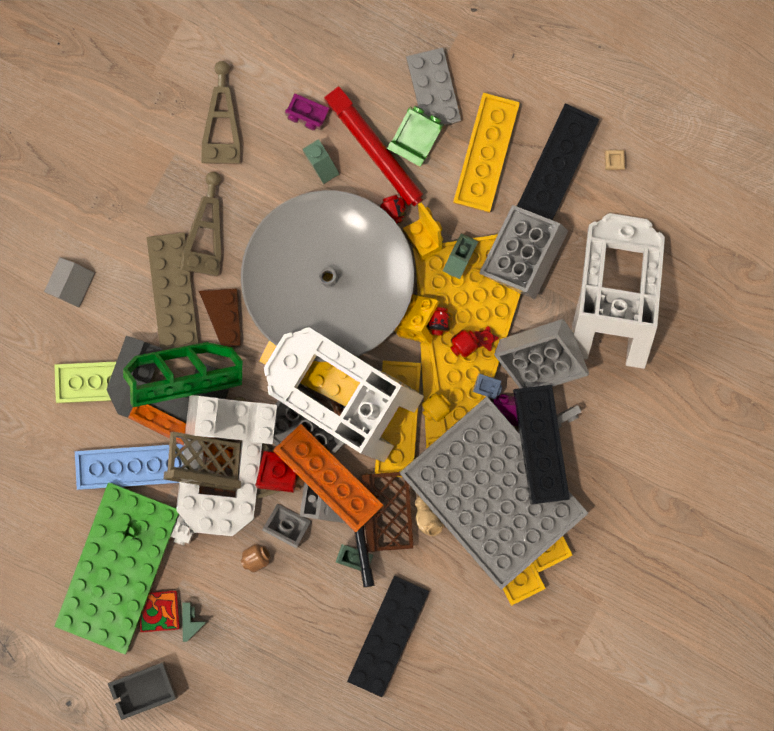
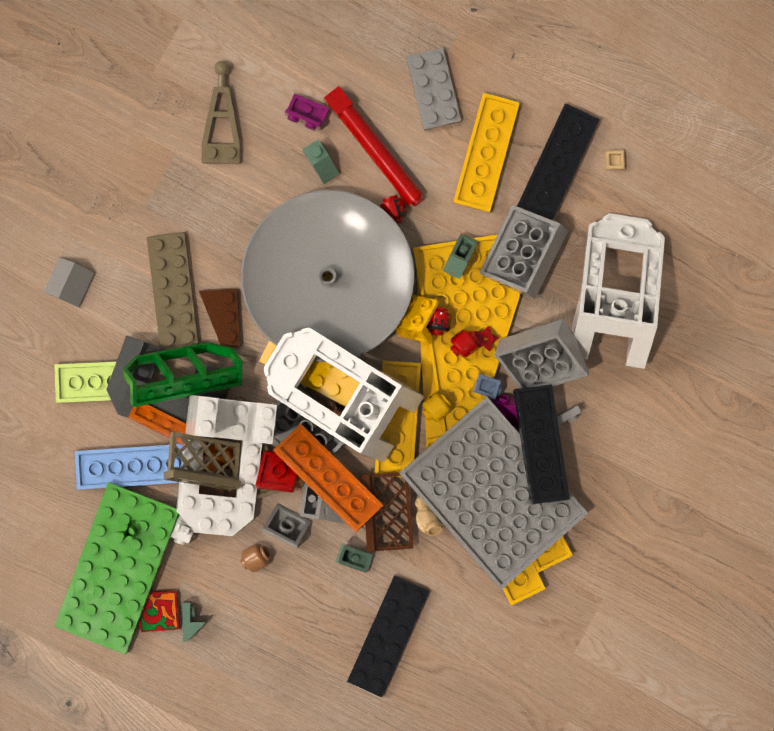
dark grey piece [108,661,178,720] -> none
dark tan plate [180,172,221,276] -> none
black piece [354,525,375,588] -> none
panel [387,106,444,167] -> none
yellow bracket [403,202,443,260] -> none

